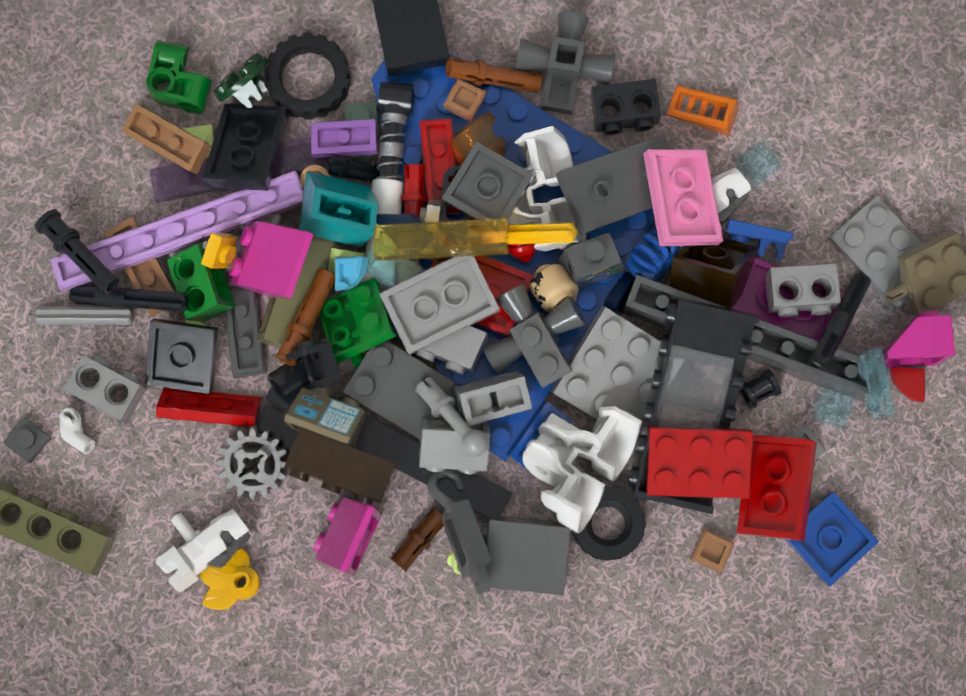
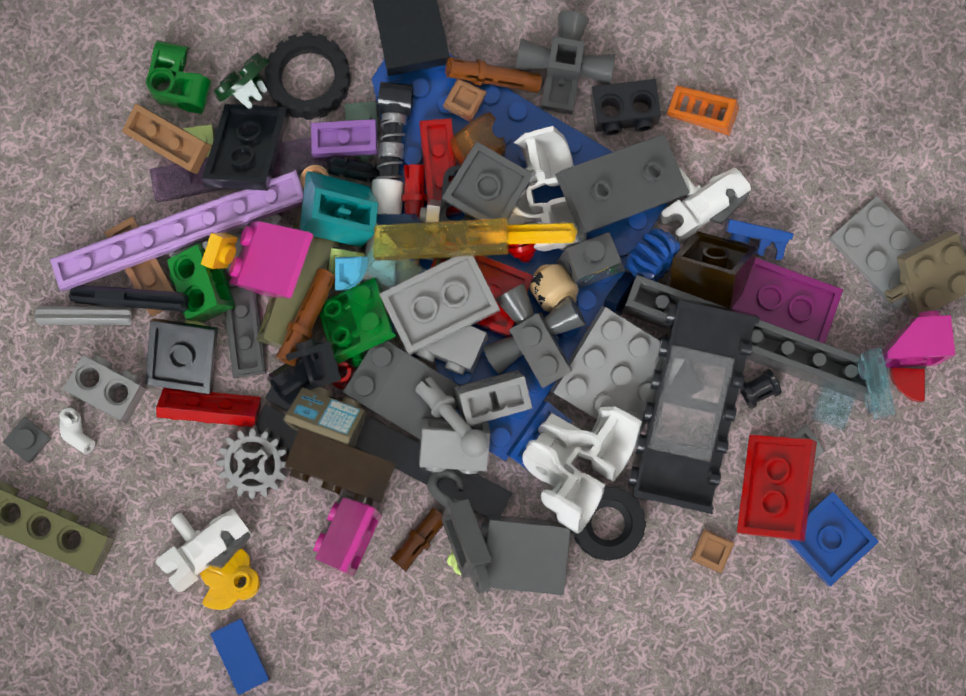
black pin [35,209,120,294] -> none
bright pink tile [643,149,723,246] -> none
red plate [646,426,753,499] -> none
clear light blue tile [736,142,782,187] -> none
light grey brick [765,264,841,317] -> none
black axle [812,272,871,366] -> none
none -> blue tile [210,619,270,695]
none -> red pin [332,361,355,389]

